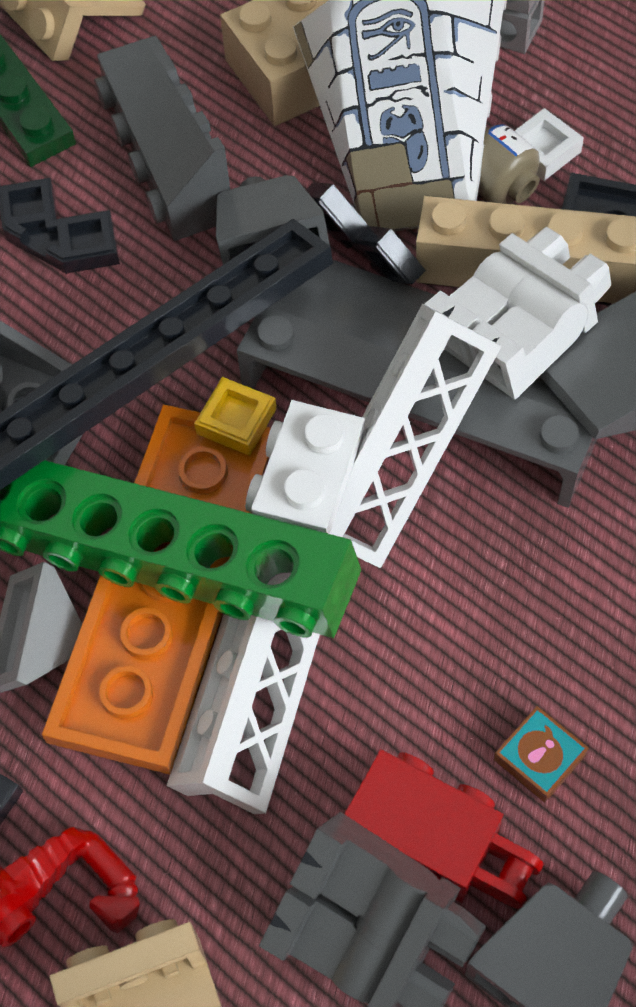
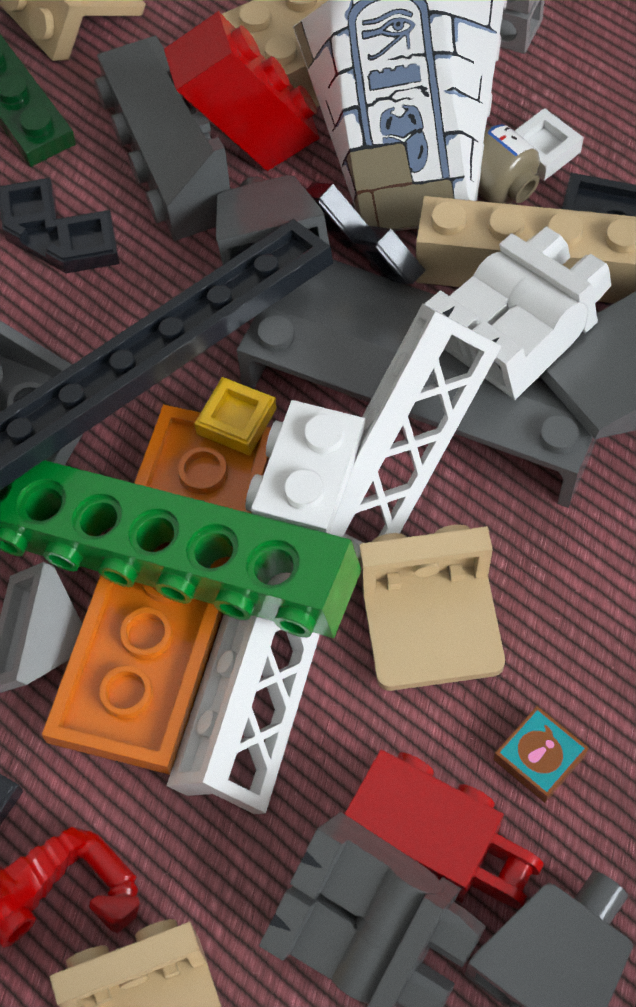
none -> red brick [164,11,320,172]
none -> tan bracket [359,525,505,691]

